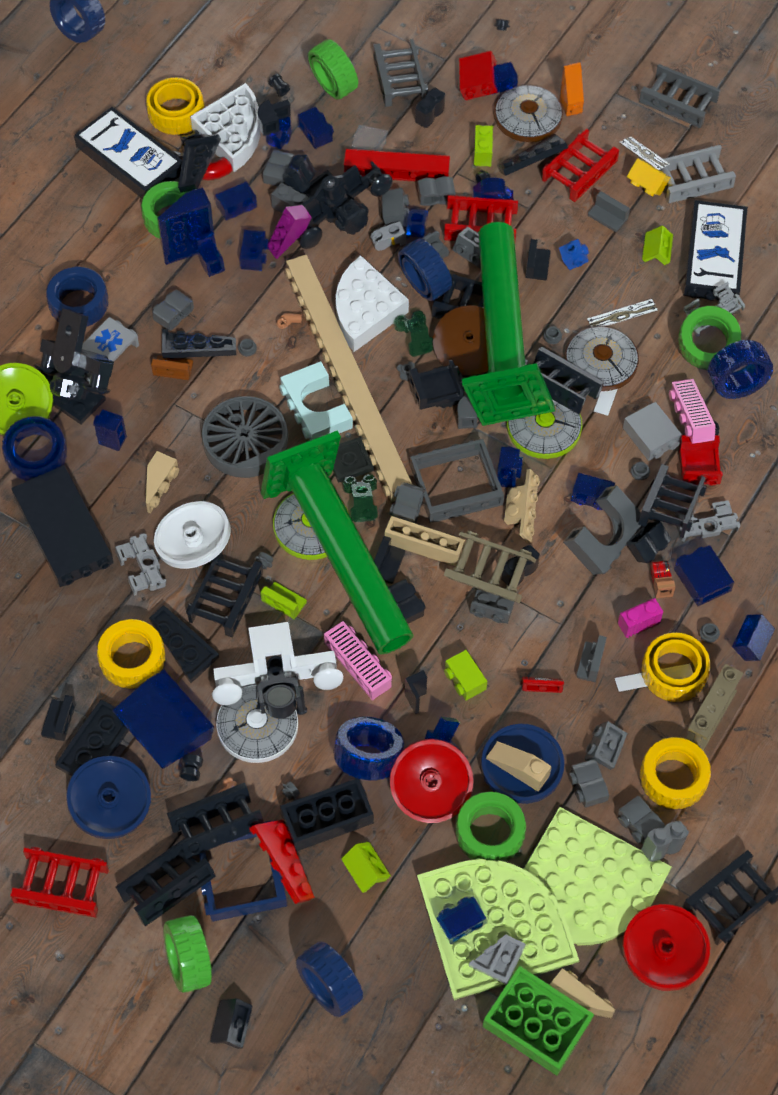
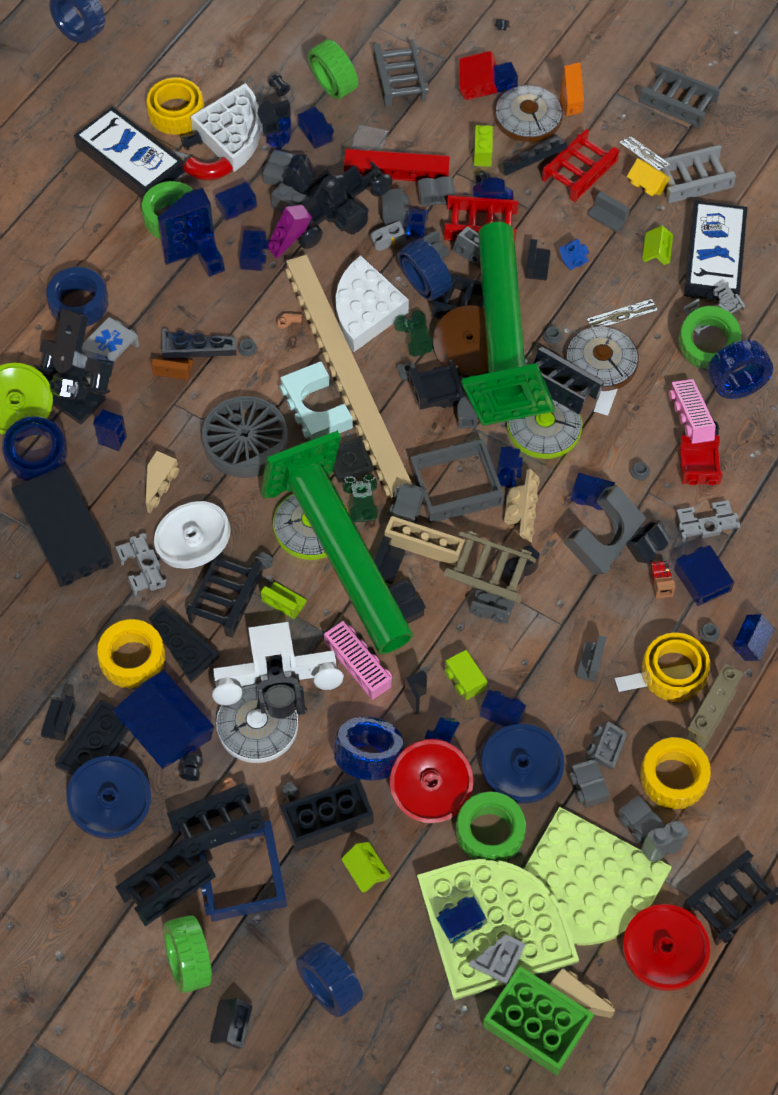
red fence [10,847,109,918] -> none
dark grey brick [152,290,194,331] -> none
black wing [178,135,221,193] -> none
red wing [249,819,315,904] -> none
black brick [415,88,445,128] -> none
tan slope [486,742,552,792] -> none
red slope [522,677,564,693] -> none
dark pink brick [618,598,663,638] -> none
light grey brick [623,402,682,461] -> none
black fence [638,464,707,538] -> none
none -> clear blue brick [480,690,526,727]

